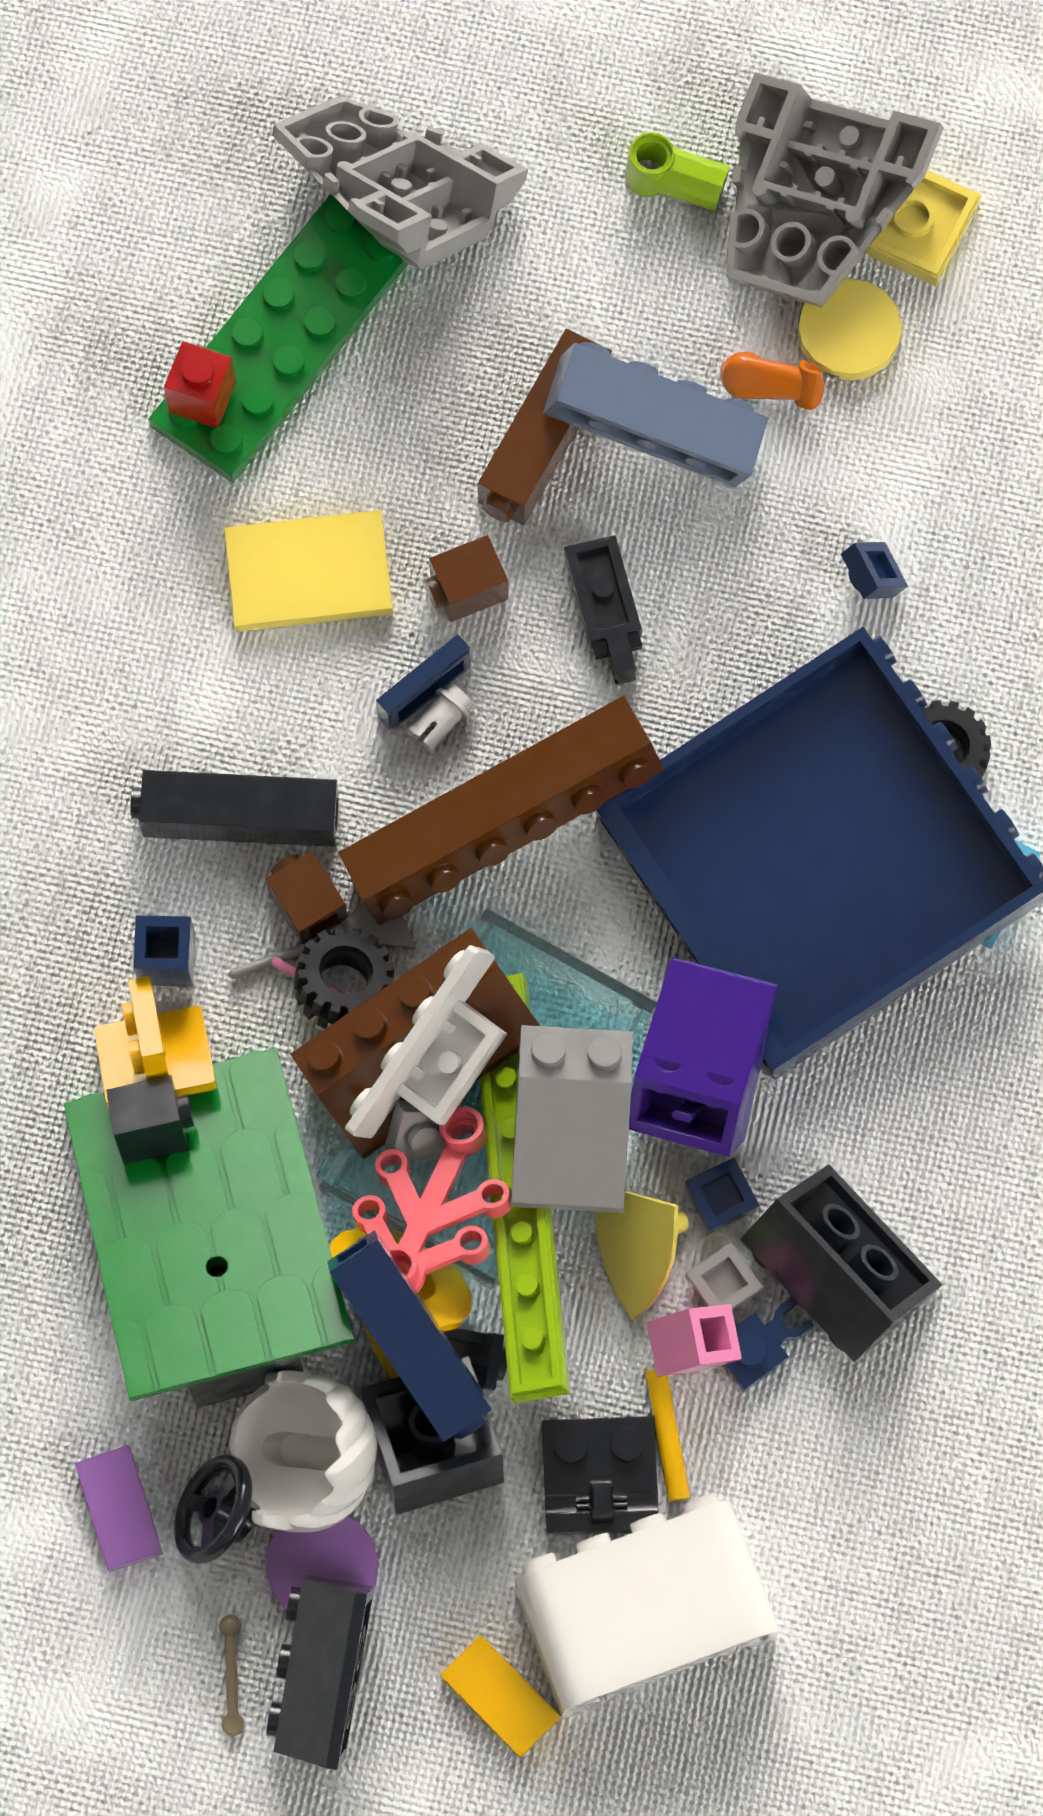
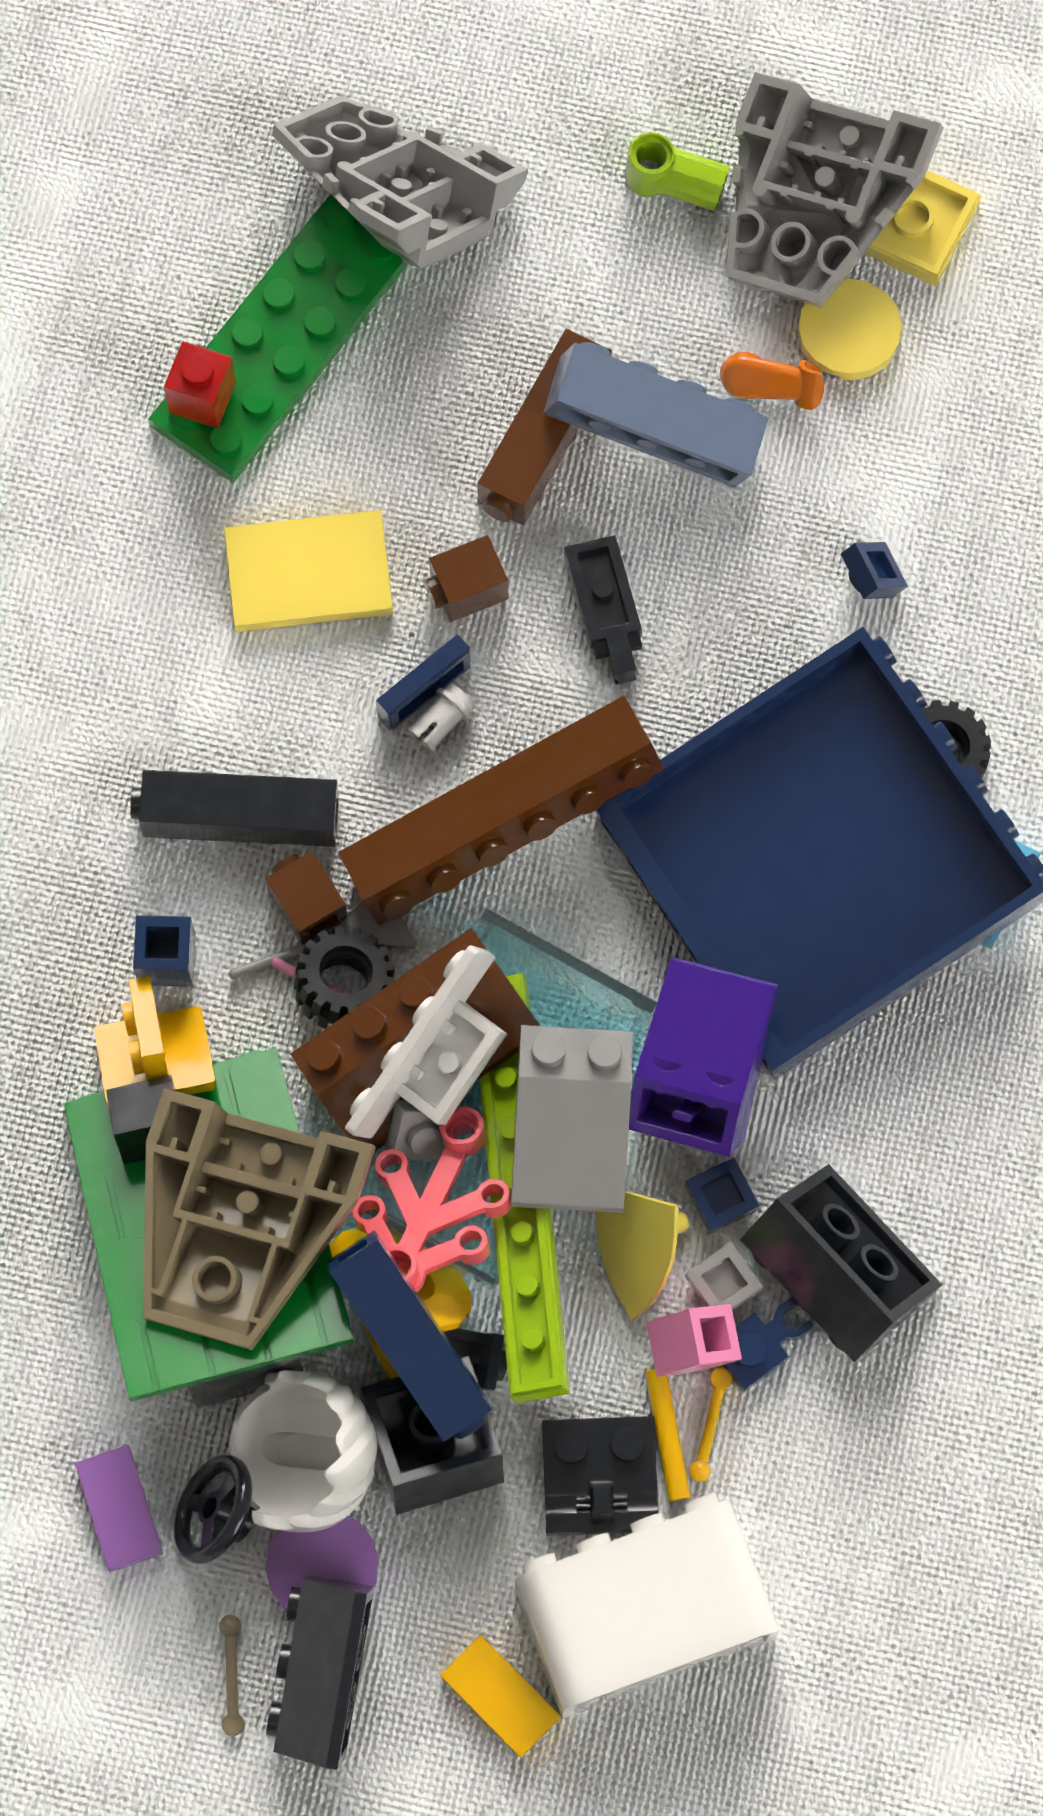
none -> dark tan wedge [143,1088,376,1351]
none -> yellow hinge [689,1367,733,1482]

